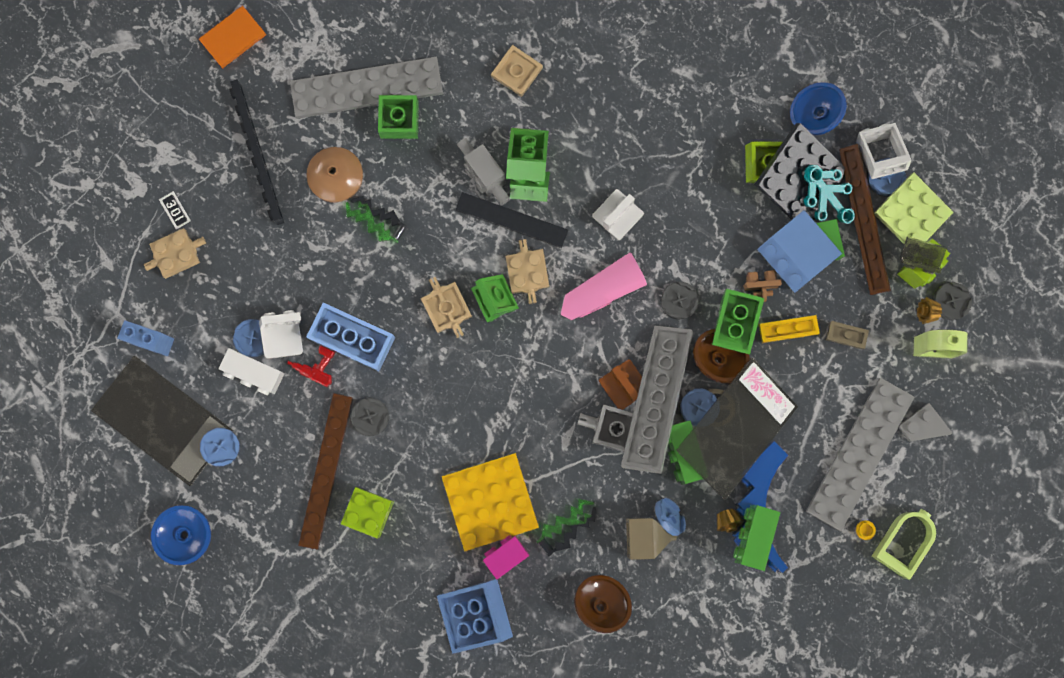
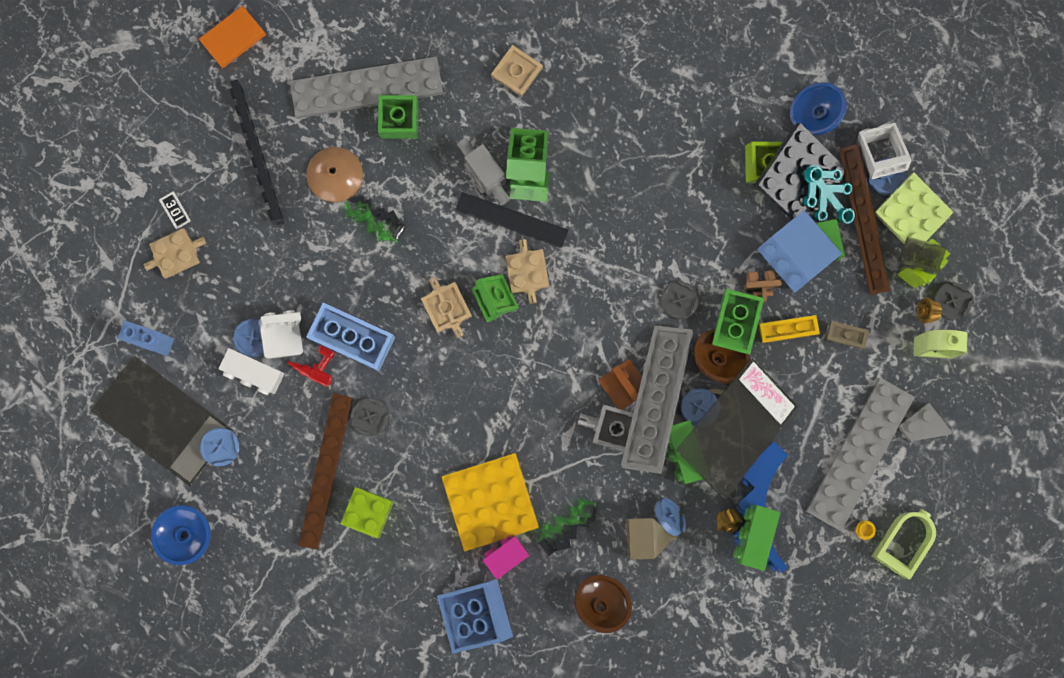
bright pink panel [561,253,647,320] -> none
white bracket [592,189,644,241] -> none

